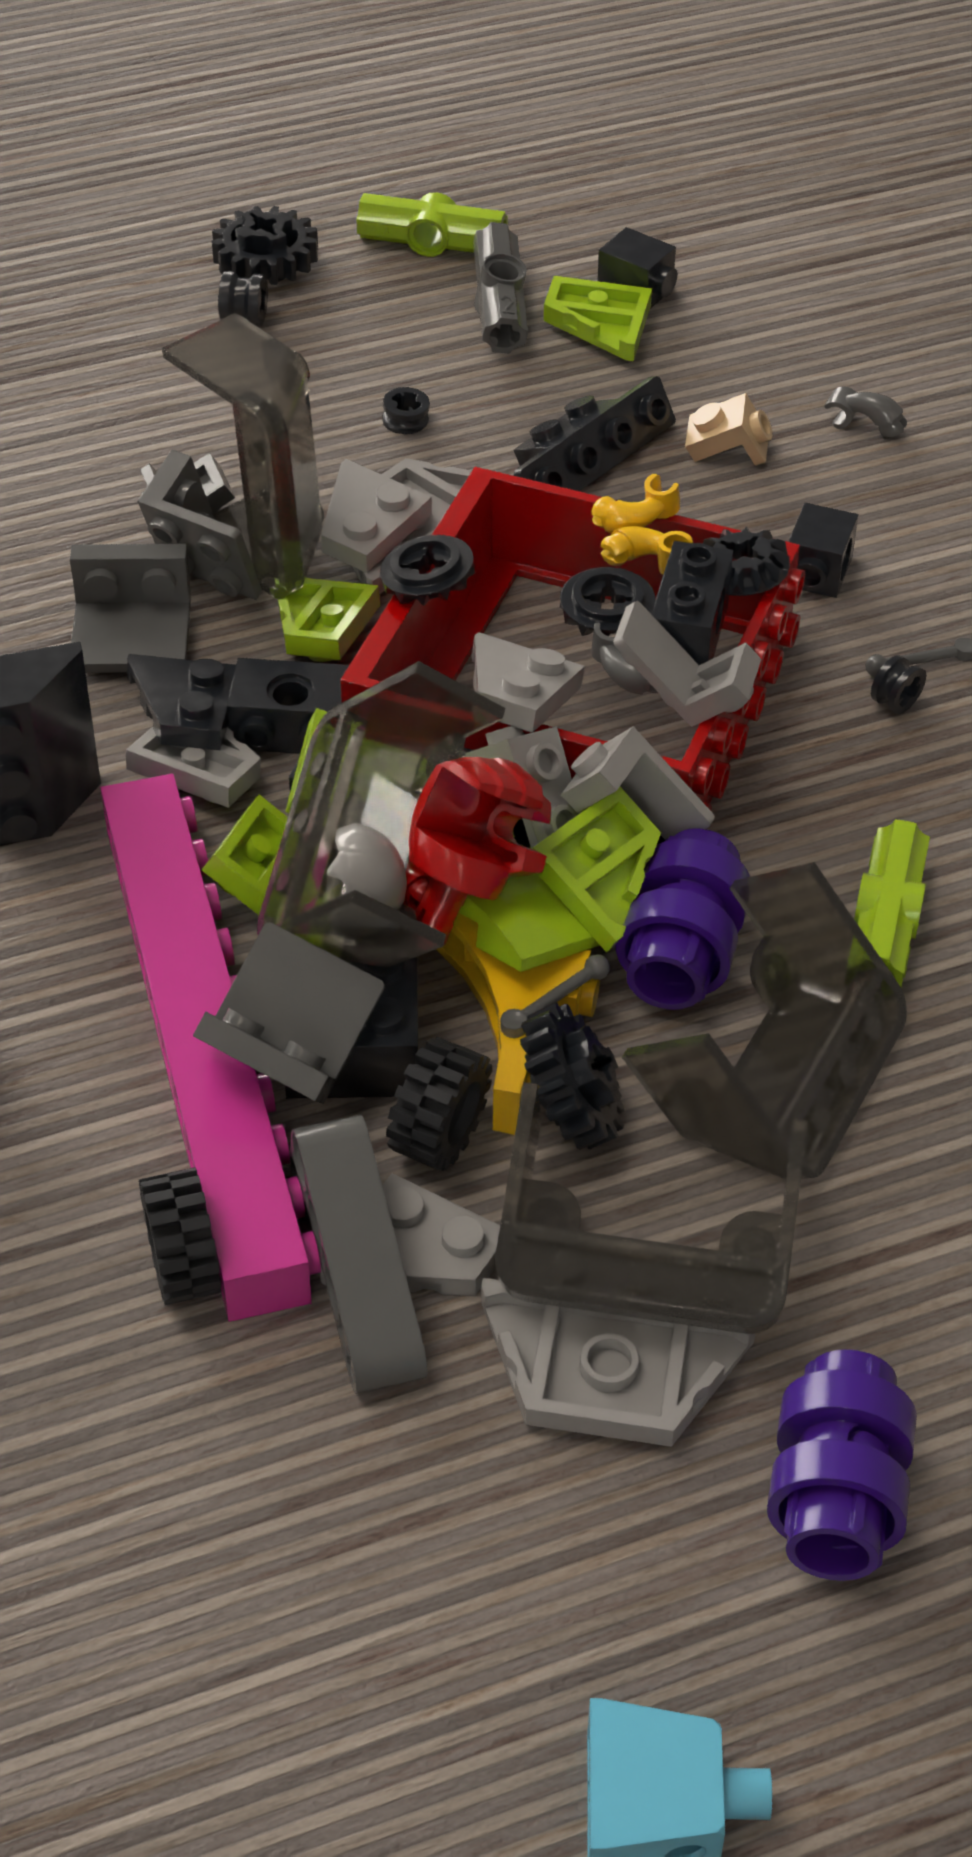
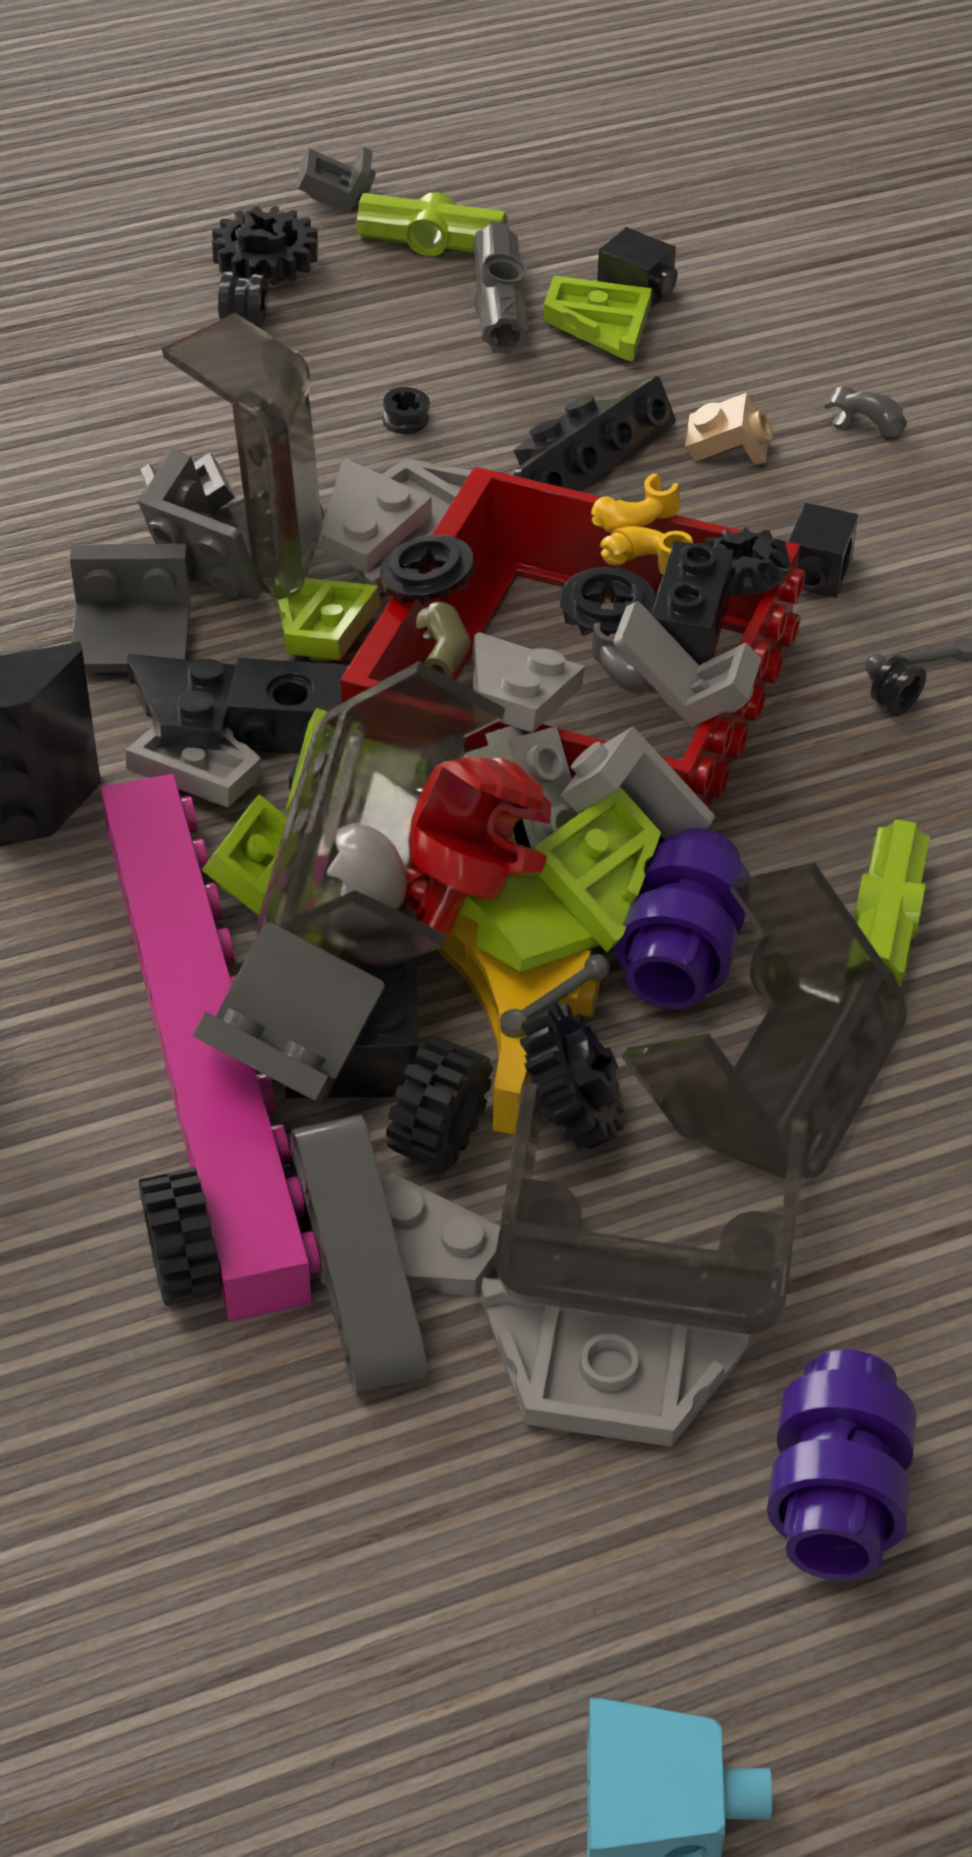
none -> dark grey bracket [298,147,376,212]
none -> olive arm [416,602,471,682]

